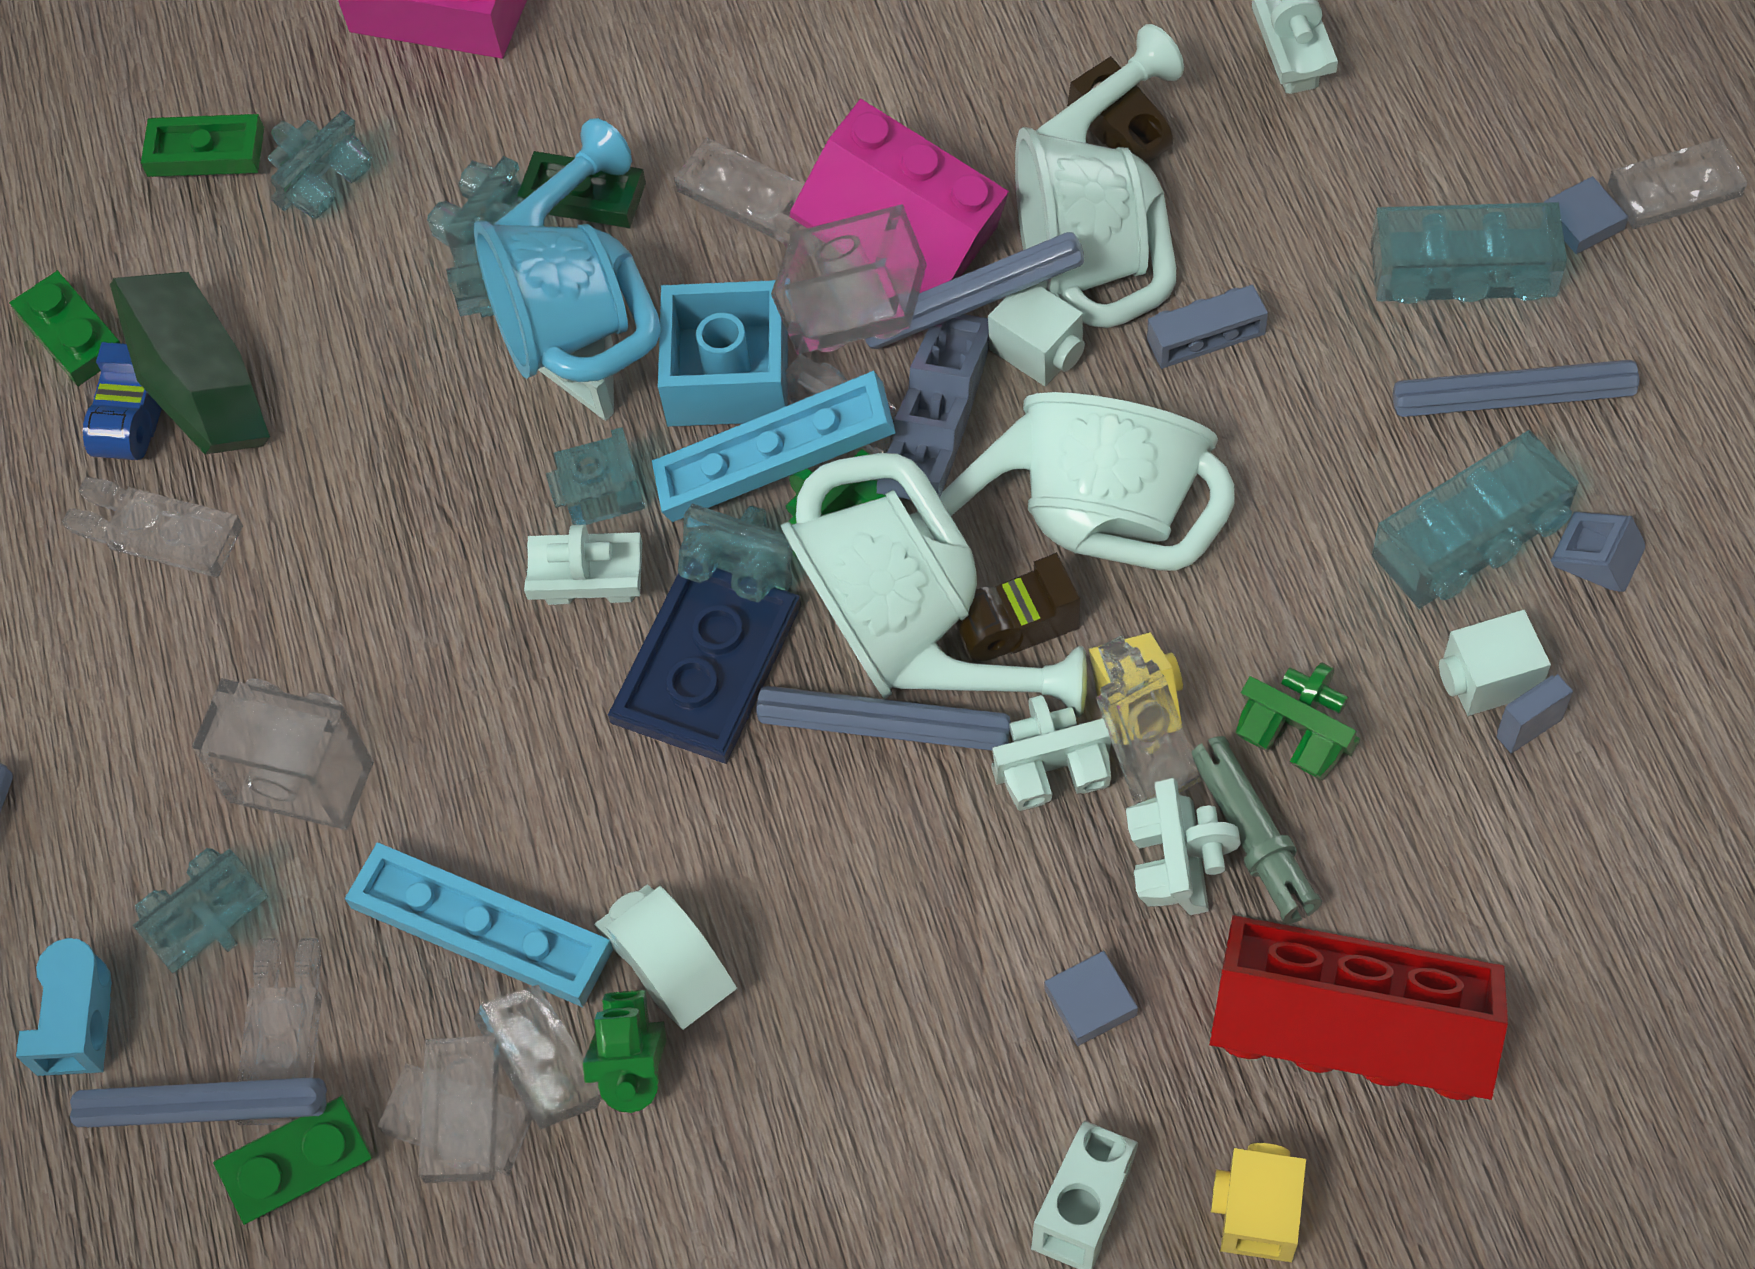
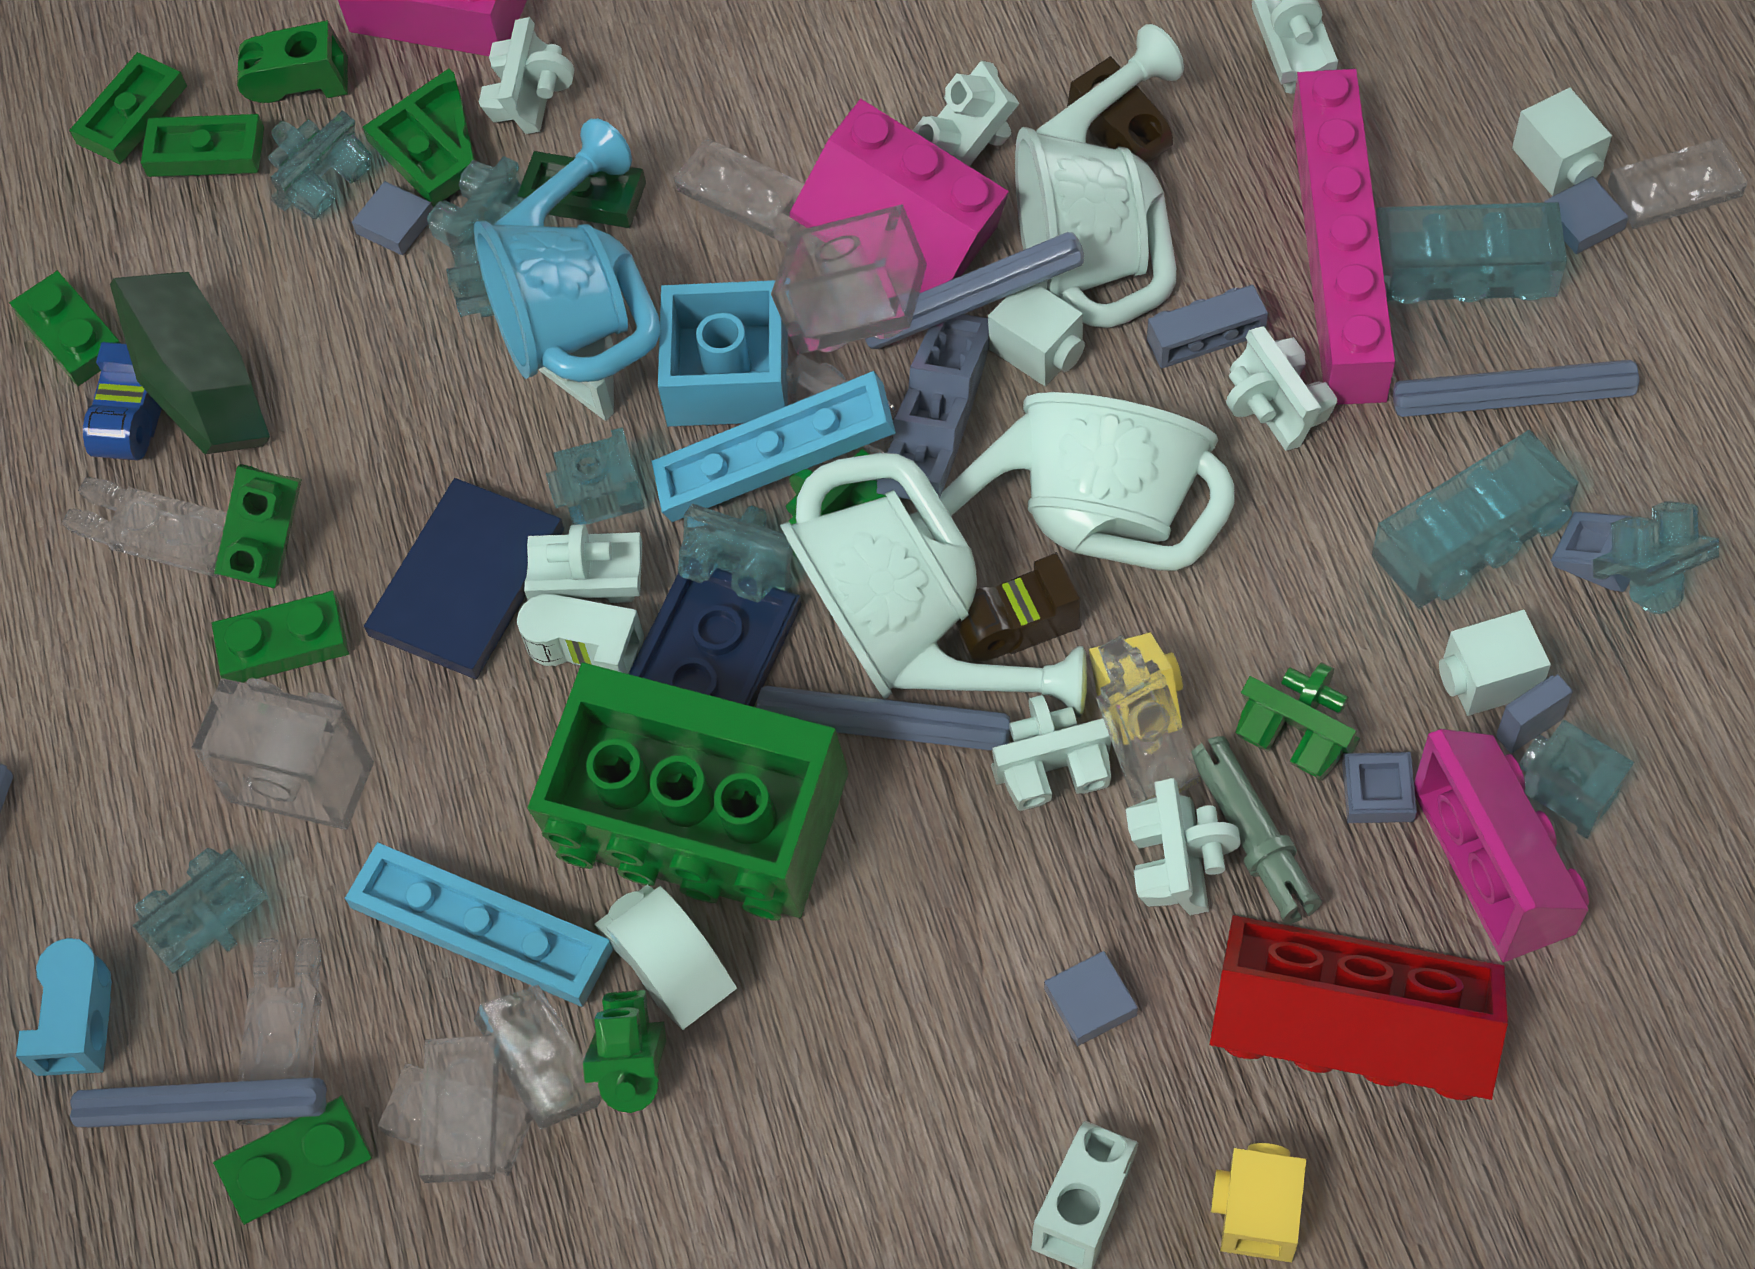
none -> green plate [69,52,187,165]
none -> green plate [211,590,349,687]
none -> green hips [214,464,302,589]
none -> green leg [237,20,348,103]
none -> sand blue tile [352,181,435,256]
none -> green wing [362,68,479,207]
none -> dark blue tile [364,478,564,680]
none -> light aqua hips [479,17,575,134]
none -> light aqua leg [517,594,644,674]
none -> green brick [527,662,849,921]
none -> light aqua hips [912,61,1020,166]
none -> light aqua hips [1226,326,1337,451]
none -> dark pink brick [1292,69,1395,405]
none -> sand blue tile [1342,752,1417,823]
none -> dark pink slope [1414,729,1589,963]
none -> light aqua brick [1512,88,1612,196]
none -> clear light blue brick [1519,720,1635,839]
none -> clear light blue hips [1593,501,1719,614]

